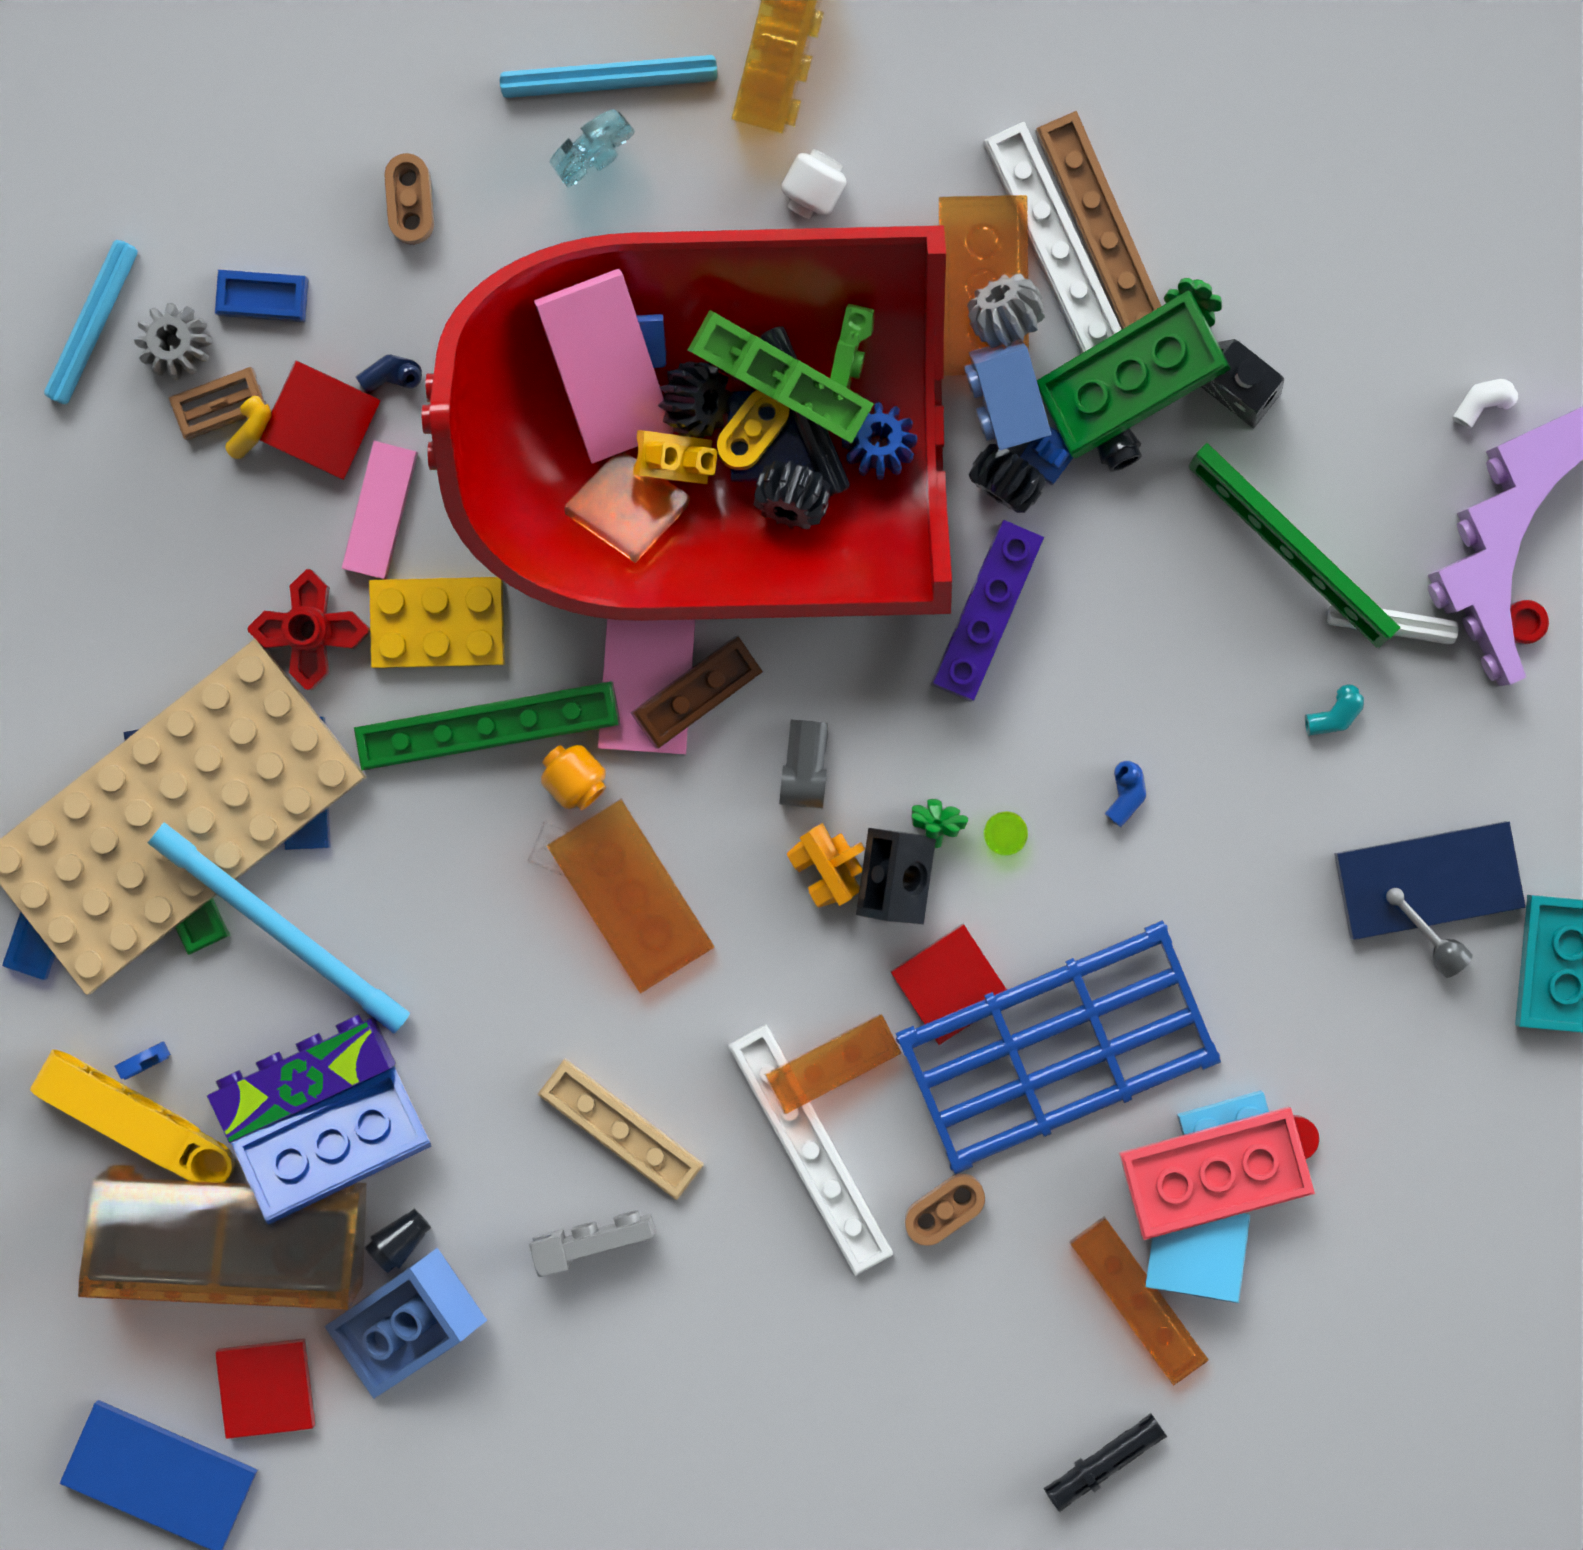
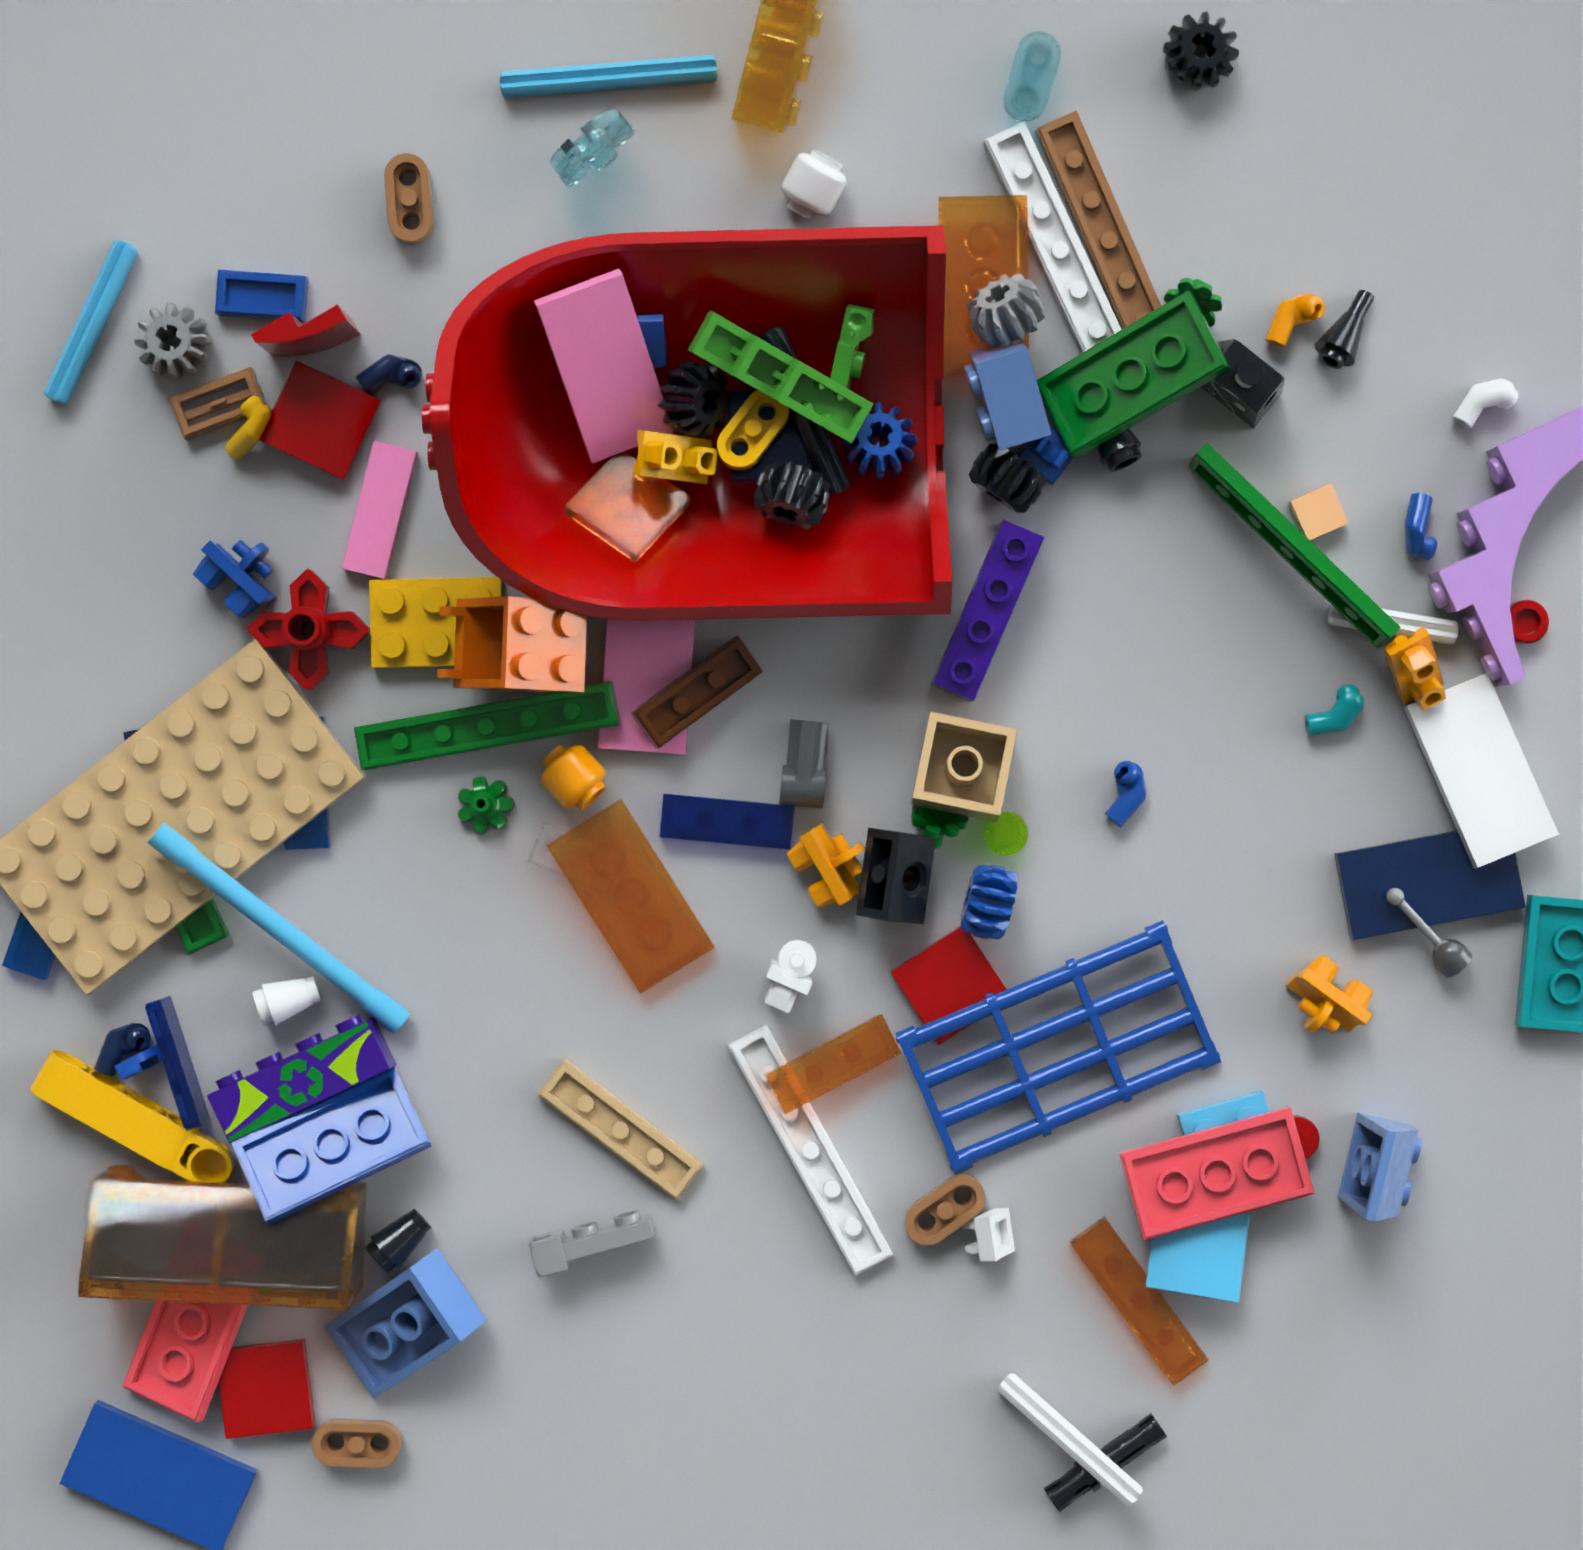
none -> dark blue arm [94,1023,151,1076]
none -> coral tile [122,1222,267,1423]
none -> clear blue tile [145,995,211,1131]
none -> blue hips [193,540,277,619]
none -> red slope [251,304,361,357]
none -> white cone [252,976,321,1026]
none -> medium nougat plate [312,1418,402,1468]
none -> orange container [437,596,587,692]
none -> green plant [458,776,515,834]
none -> clear blue tile [659,793,795,850]
none -> white hips [764,939,817,1013]
none -> tan brick [910,711,1018,822]
none -> blue gear [960,865,1018,939]
none -> white tile [962,1208,1015,1262]
none -> white axle [998,1373,1143,1507]
none -> clear light blue plate [1003,31,1061,122]
none -> black gear [1162,11,1239,91]
none -> light orange arm [1265,293,1325,348]
none -> light orange hips [1285,955,1373,1034]
none -> light nougat tile [1288,483,1348,540]
none -> black cone [1314,290,1374,369]
none -> medium blue slope [1338,1112,1422,1221]
none -> light orange hips [1384,627,1446,710]
none -> white tile [1404,673,1559,869]
none -> blue arm [1405,493,1438,560]

